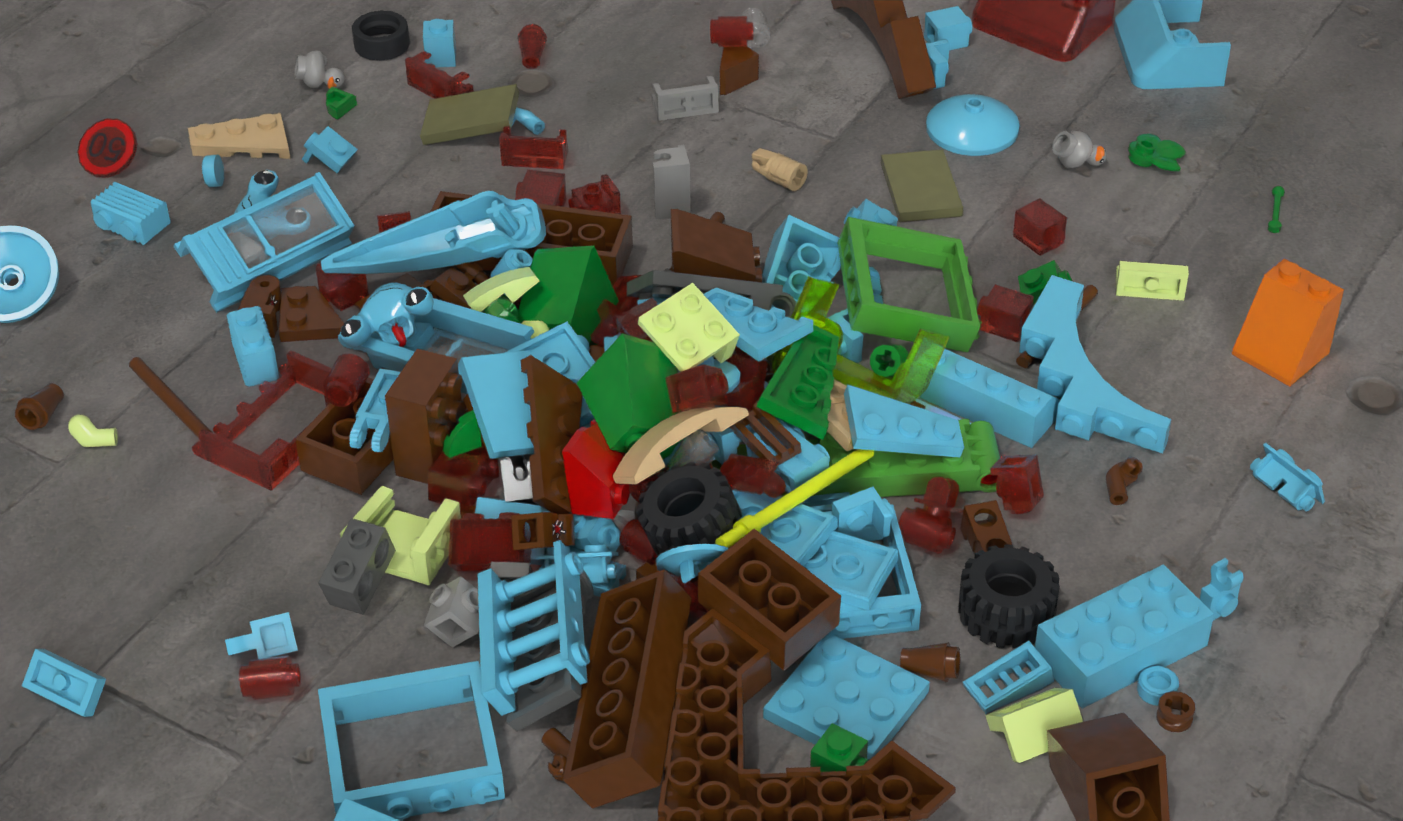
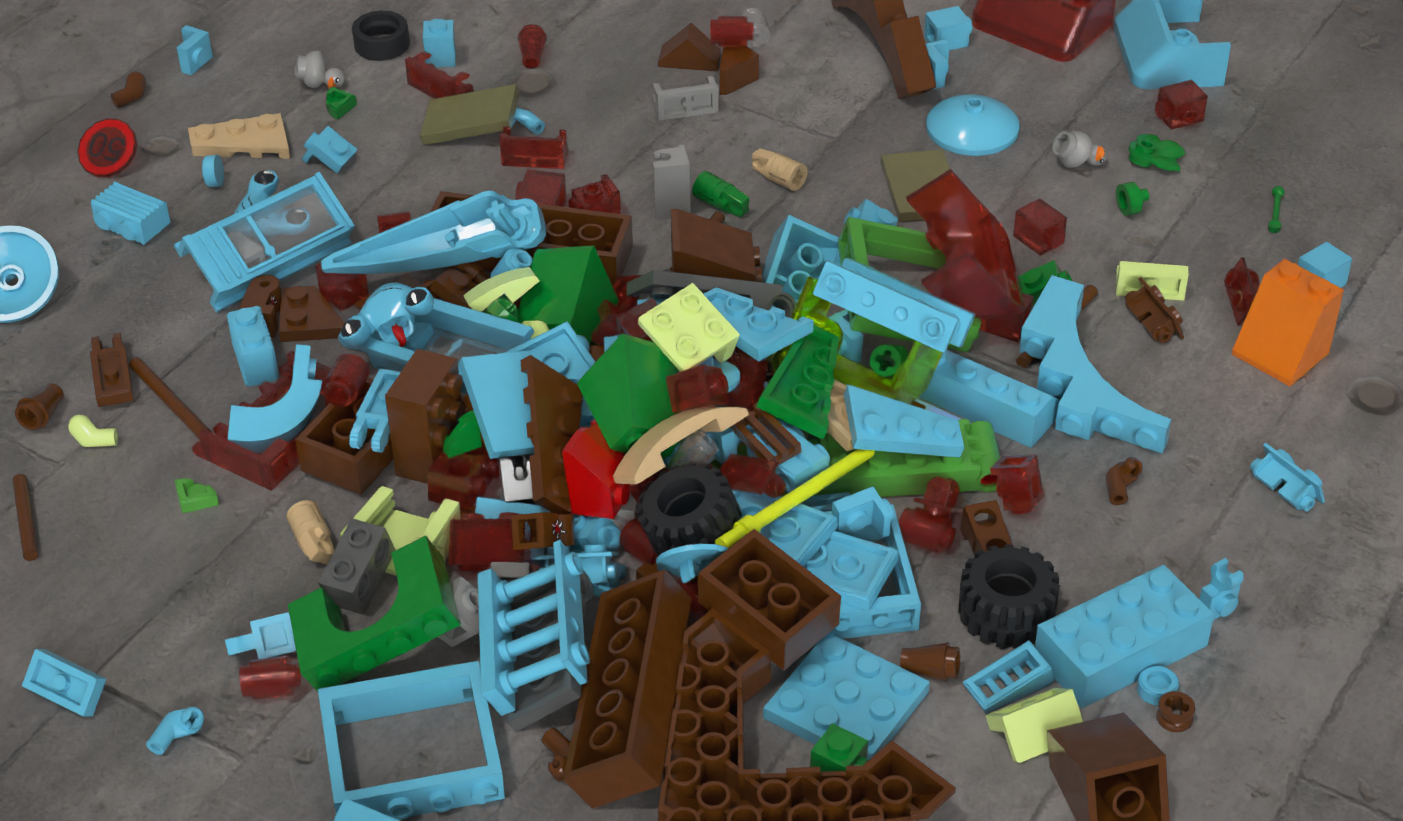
none -> reddish brown bar [12,474,39,561]
none -> reddish brown hinge [90,332,134,407]
none -> reddish brown arm [111,71,147,108]
none -> medium azure arm [146,707,204,755]
none -> bright green tile [174,478,219,514]
none -> medium azure bracket [177,25,213,75]
none -> medium azure arch [226,344,322,453]
none -> tan hinge [286,500,335,565]
none -> green arch [287,535,461,692]
none -> reddish brown slope [658,23,721,71]
none -> green hinge [692,171,750,218]
none -> medium azure fence [813,258,976,353]
none -> clear red windscreen [906,169,1025,318]
none -> green tile [1116,182,1150,216]
none -> reddish brown hinge [1125,277,1184,343]
none -> clear red brick [1155,79,1208,130]
none -> clear red hinge [1224,257,1260,326]
none -> medium azure brick [1298,242,1353,288]

